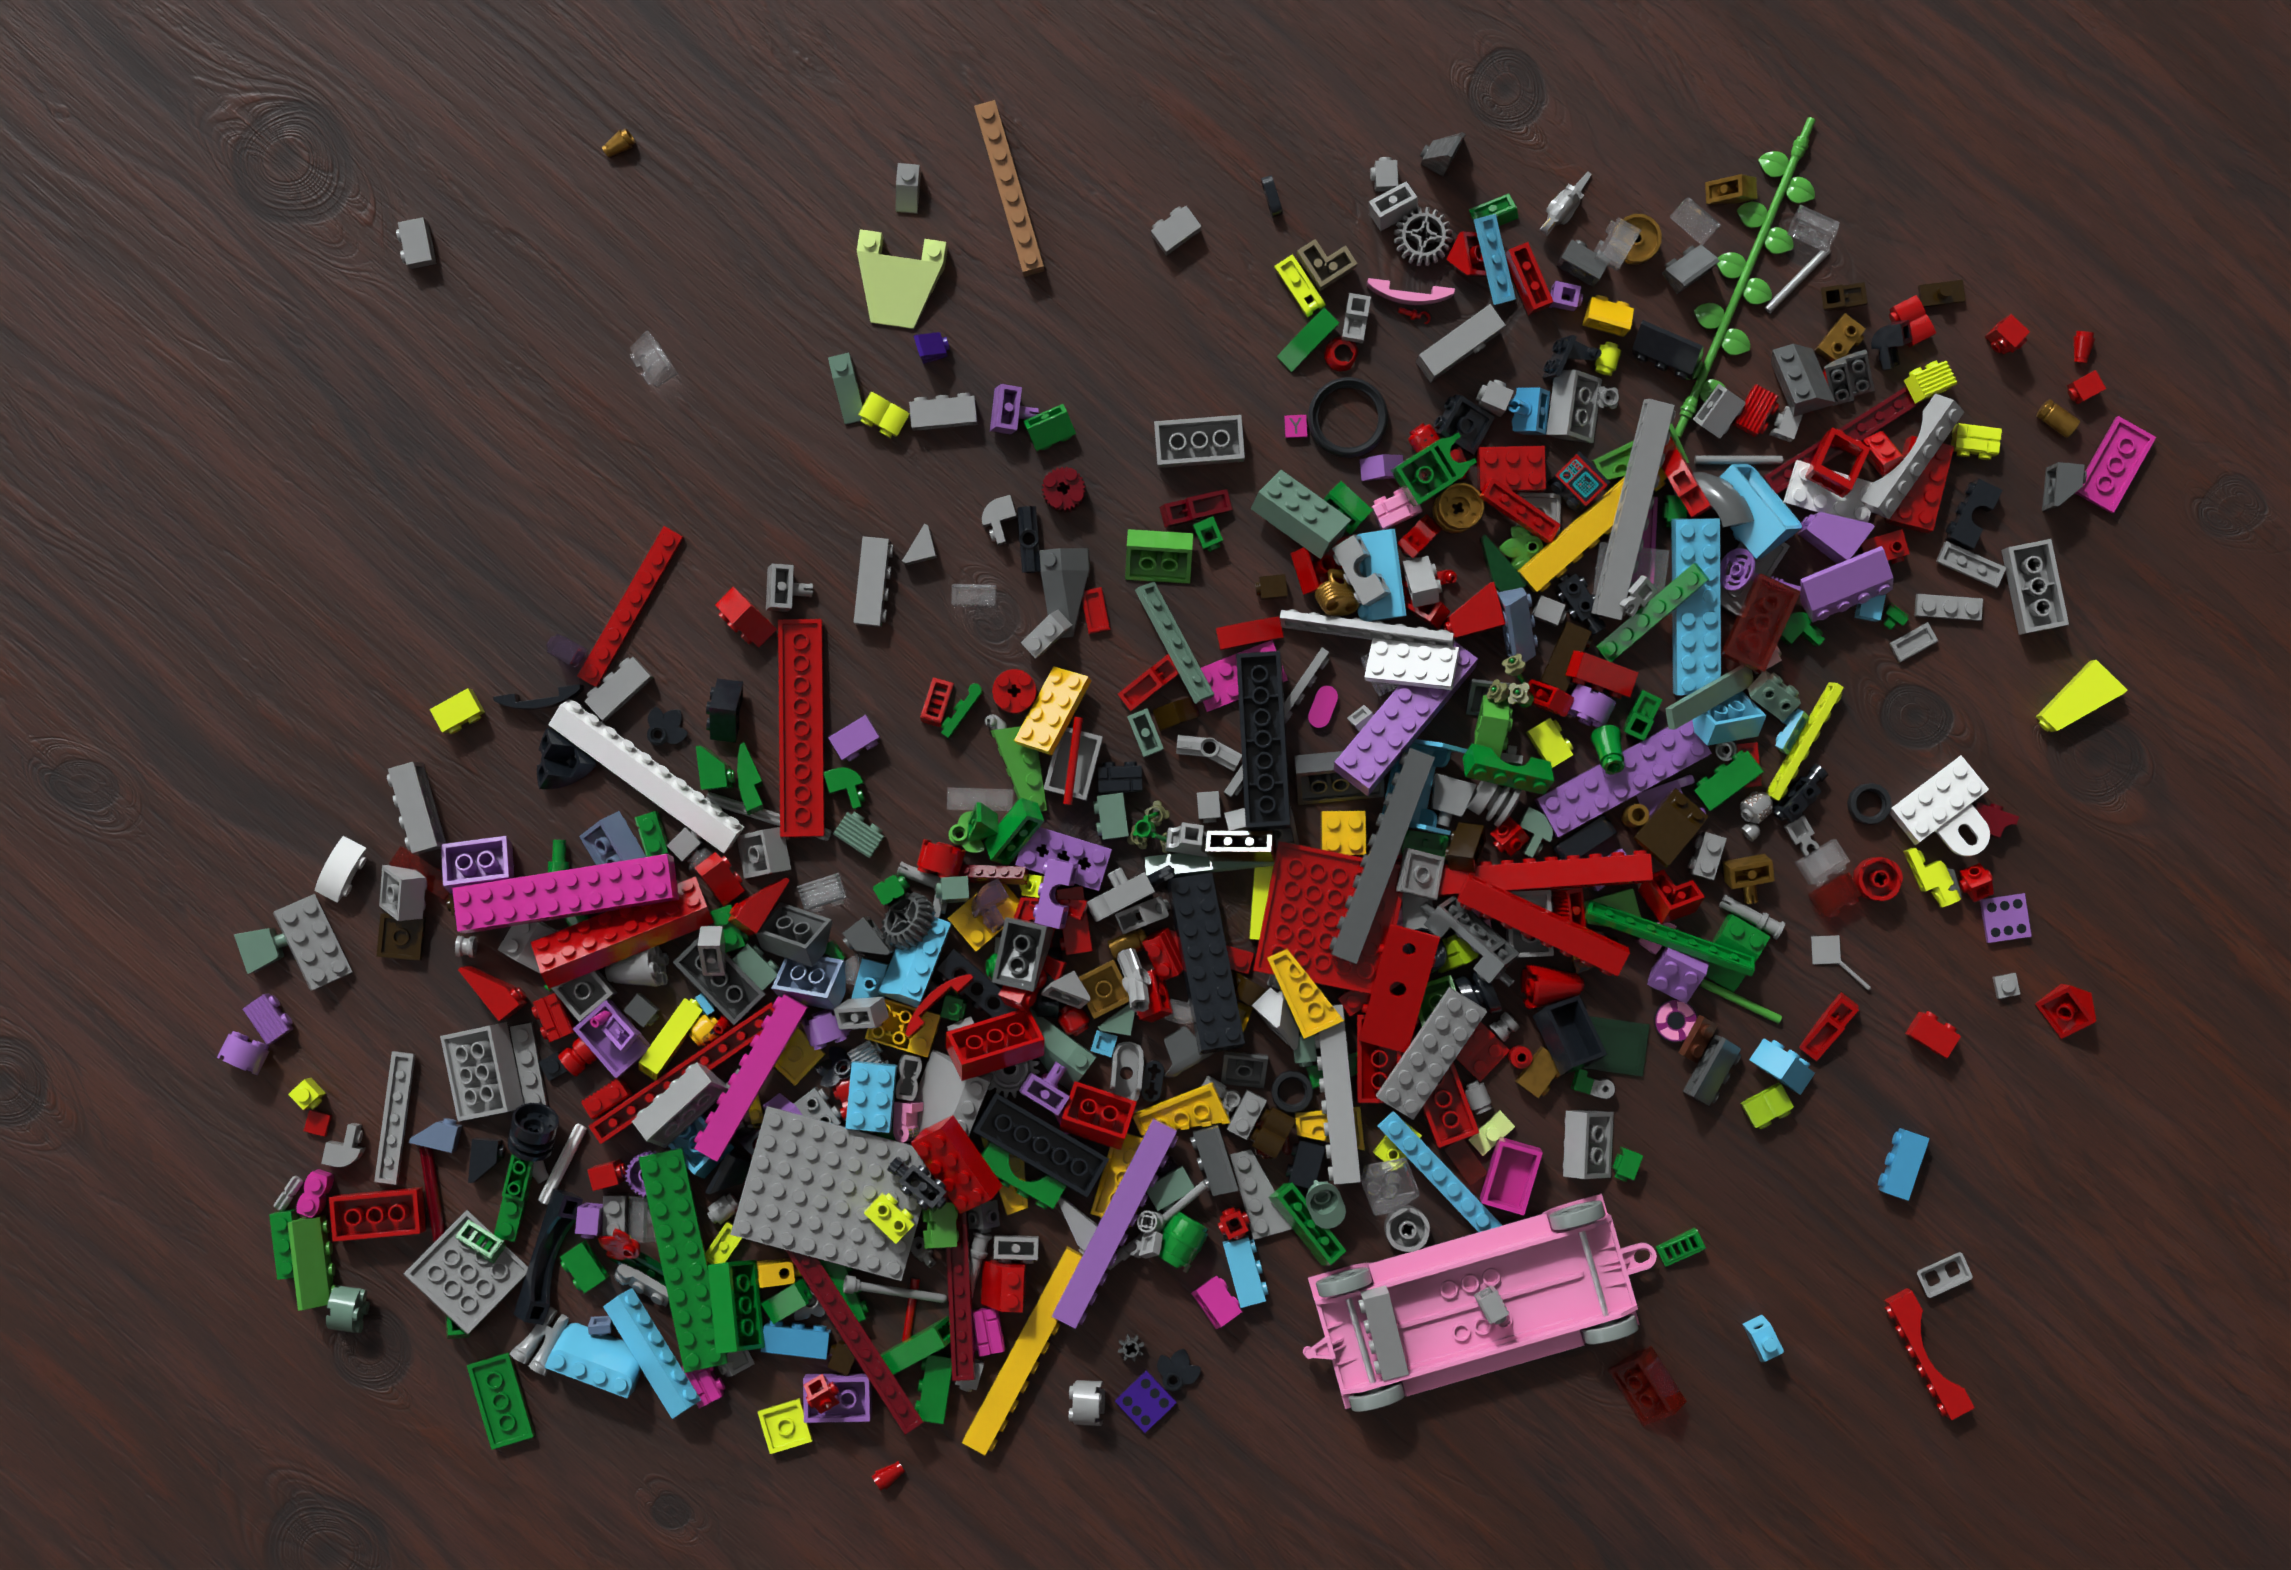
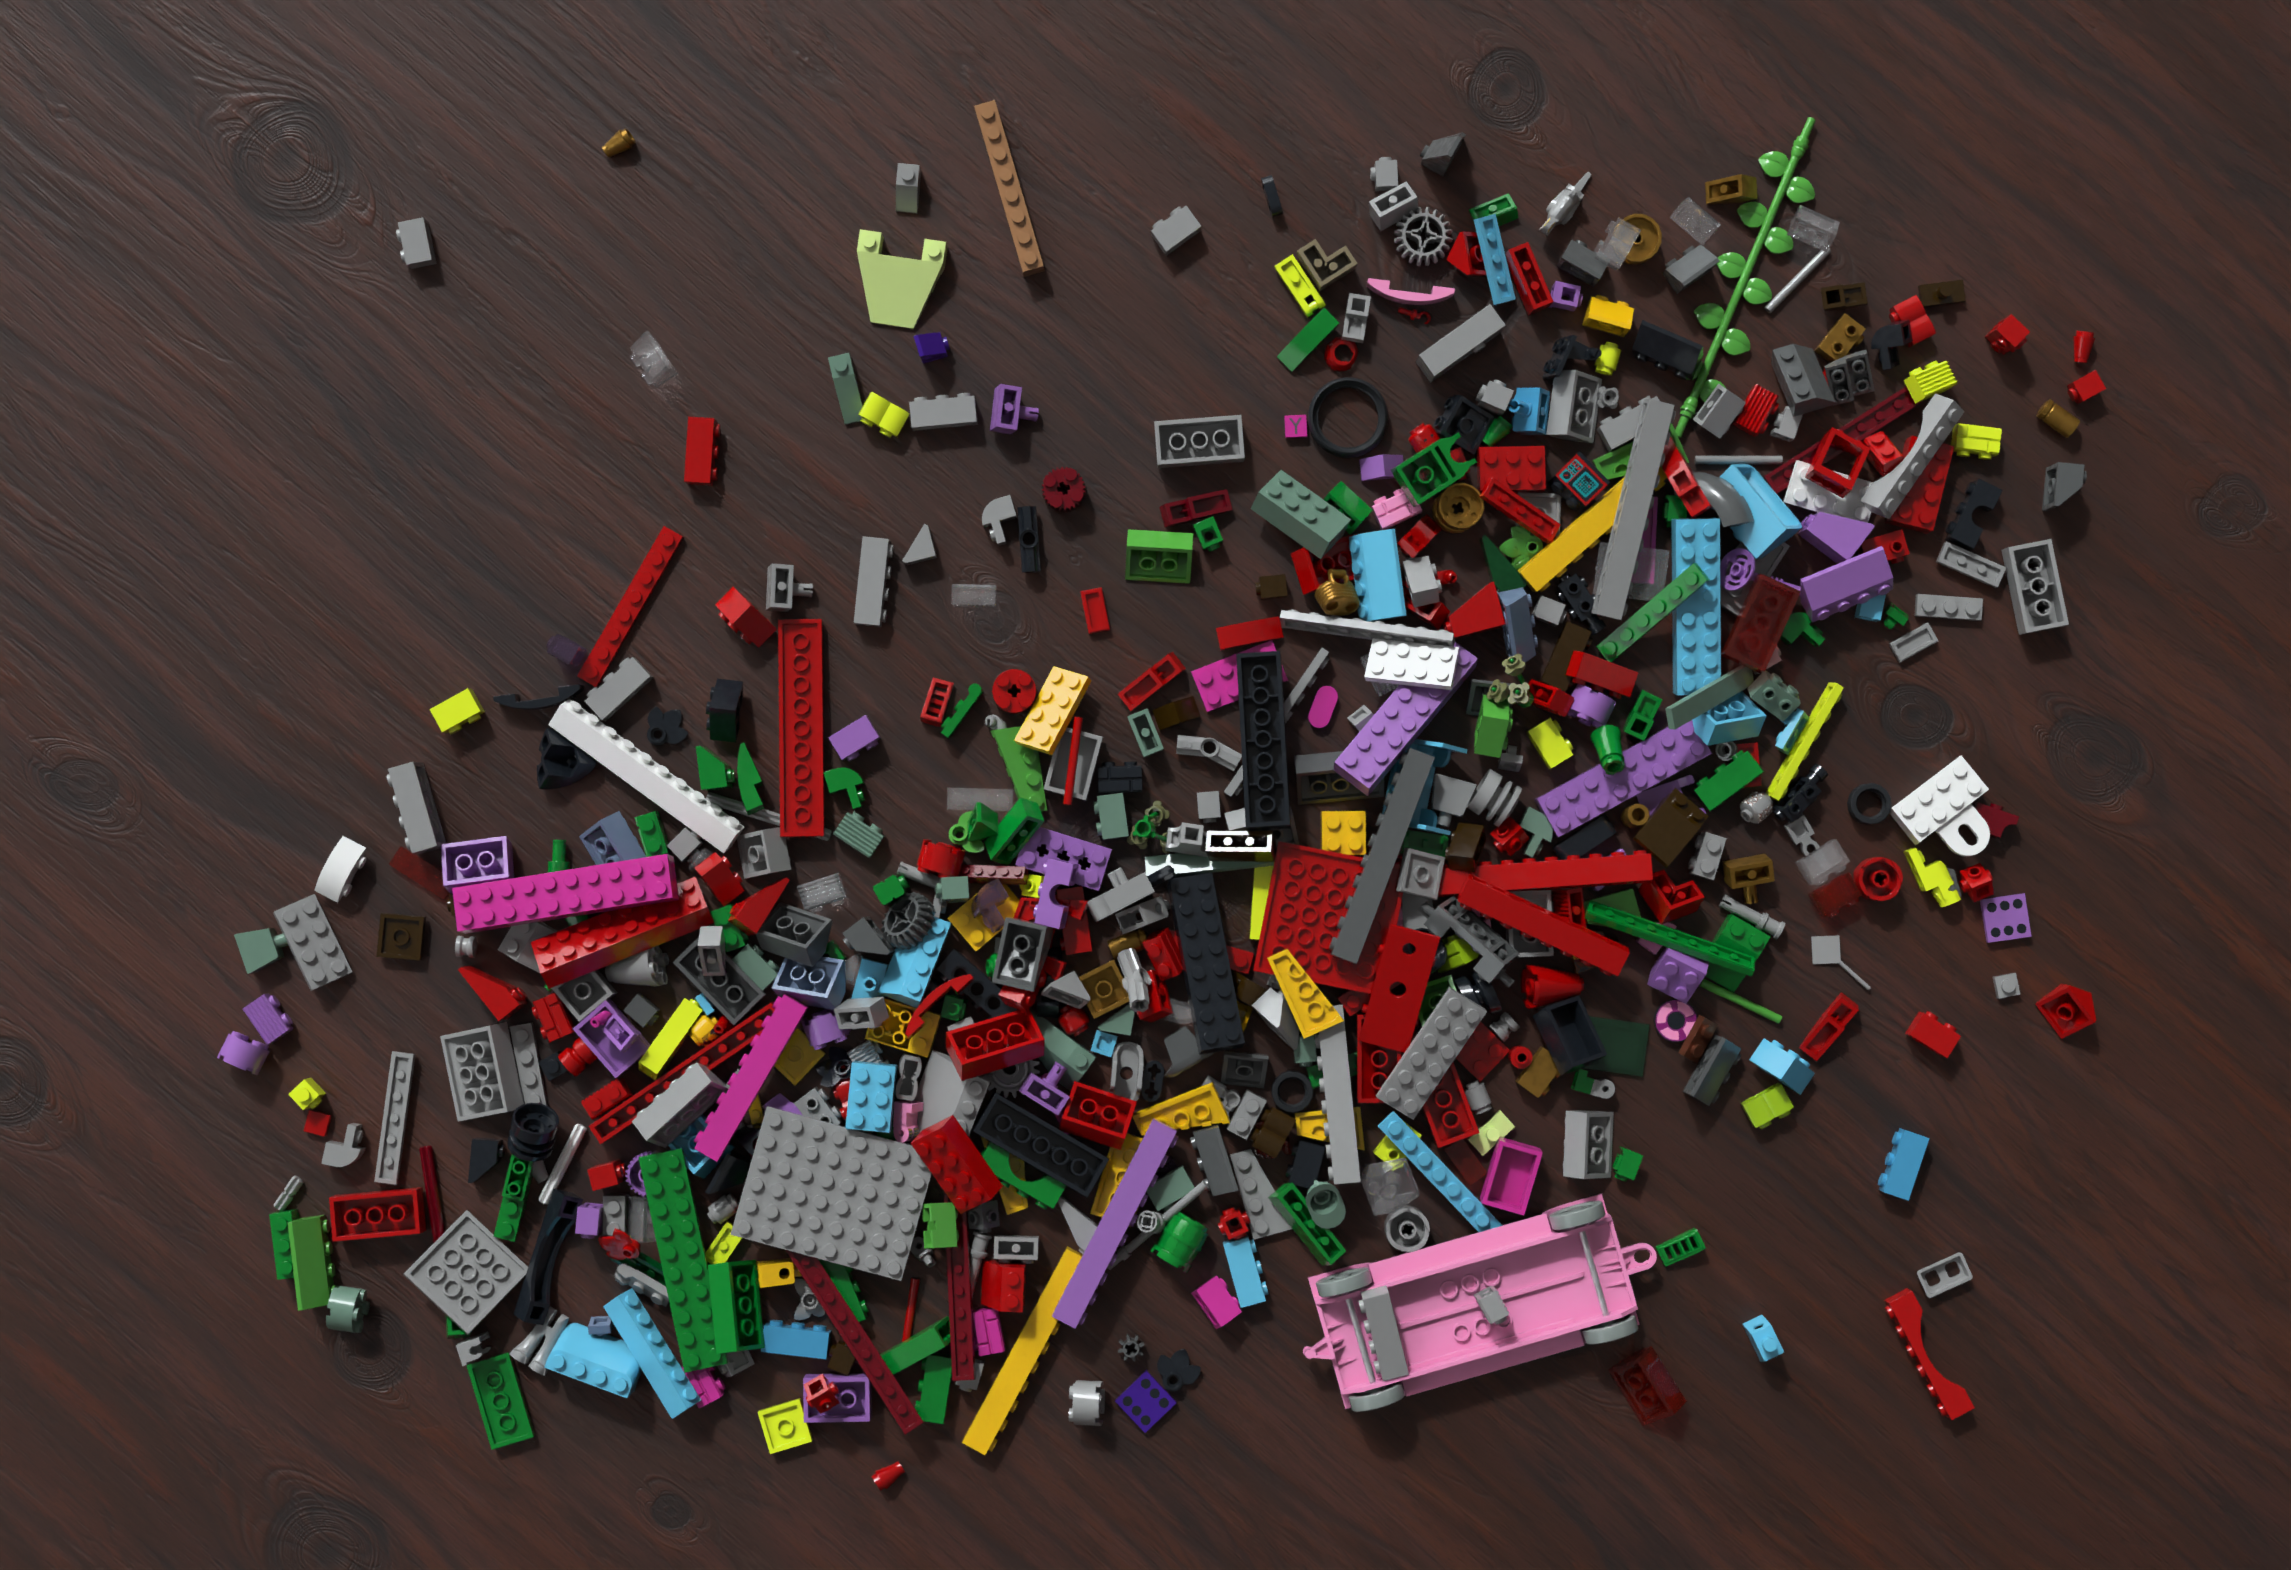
dark pink brick [296,1169,334,1218] -> none
light grey slope [379,865,427,921] -> none
sand blue slope [409,1118,462,1153] -> none
green slope [455,1219,506,1263] -> none
green brick [560,1240,610,1293] -> none
green hinge [761,1278,812,1324] -> none
light grey piece [843,1275,947,1303] -> none
neon yellow brick [864,1192,915,1244] -> none
black brick [887,1156,948,1213] -> none
light grey brick [1021,609,1072,658] -> none
green brick [1023,404,1076,451] -> none
dark grey wedge [1040,548,1090,638] -> none
light grey plate [1130,1231,1163,1259] -> none
sand green tile [1135,582,1215,704] -> none
light grey arch [1332,535,1391,606] -> none
green arch [1462,743,1554,795] -> none
light grey plate [1619,575,1657,617] -> none
light grey hinge [1741,823,1760,842] -> none
neon yellow slope [2036,660,2127,732] -> none
dark pink plate [2075,416,2156,514] -> none
none -> light grey hinge [456,1331,491,1366]
none -> red brick [684,417,720,486]
none -> green cone [1482,416,1513,447]
none -> light grey brick [1596,396,1660,452]

